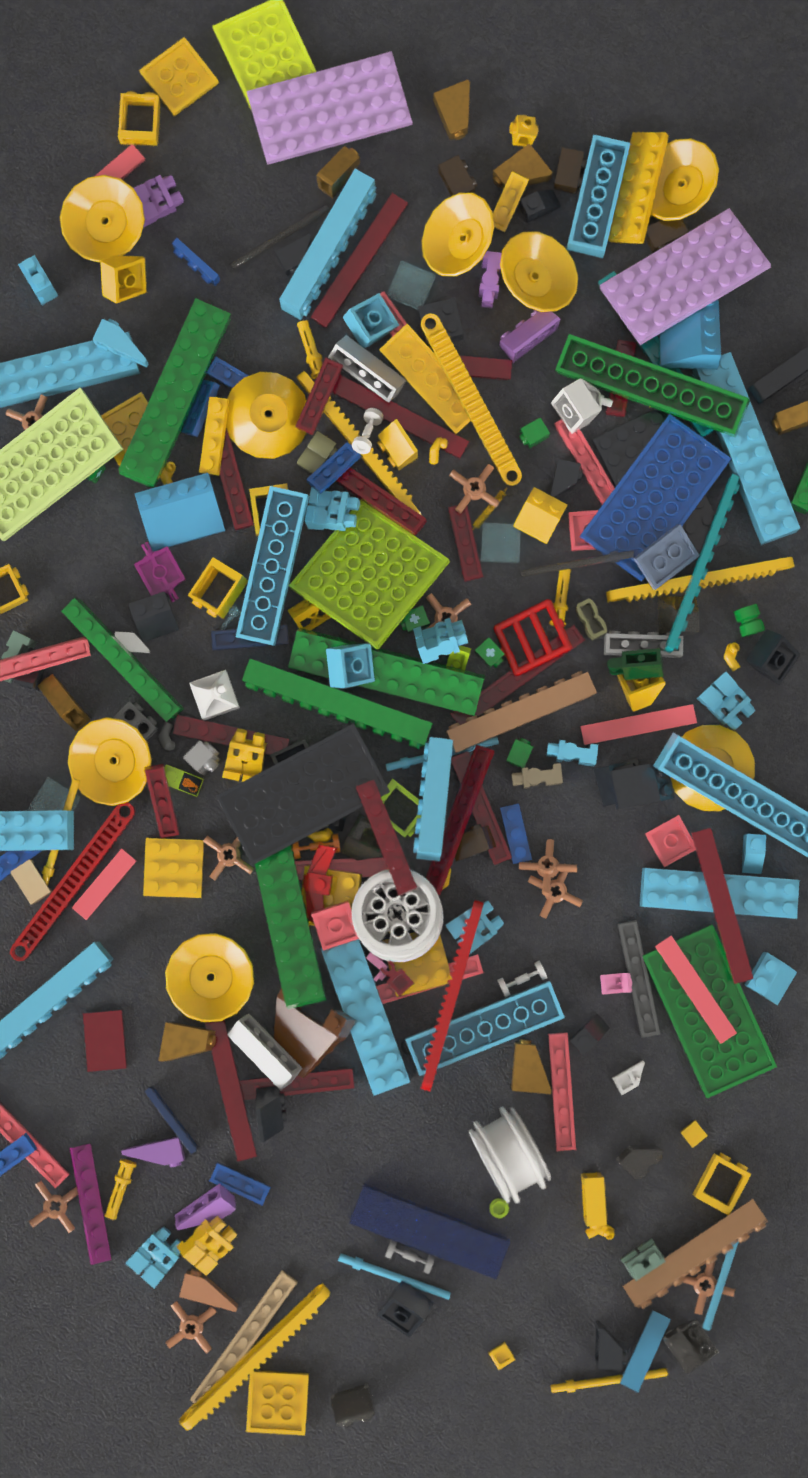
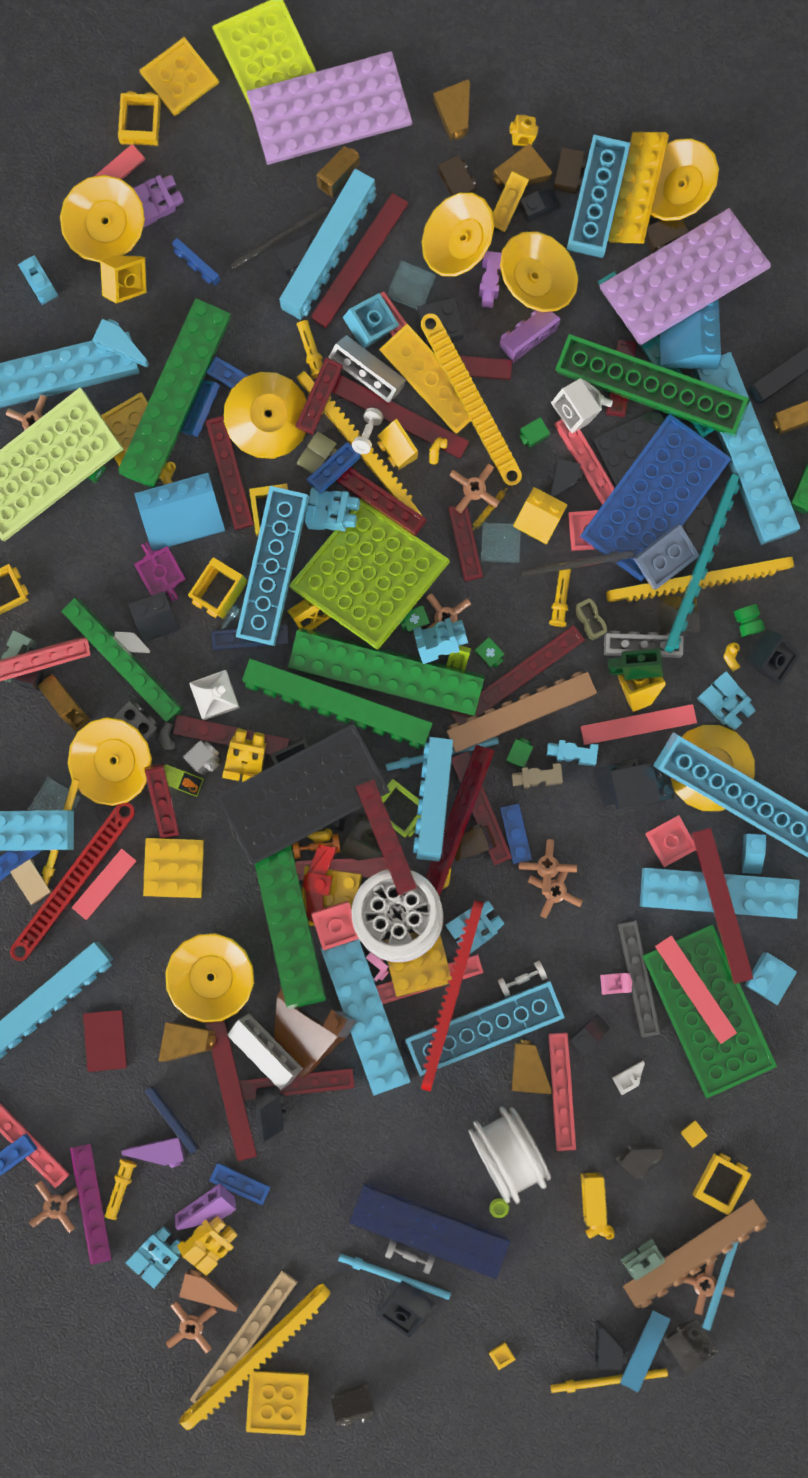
yellow plate [199,397,230,476] -> none
nougat bar [203,835,255,881] -> none
medium azure slope [326,643,375,688] -> none
dark red plate [380,961,414,997] -> none
red bar [493,599,572,676] -> none

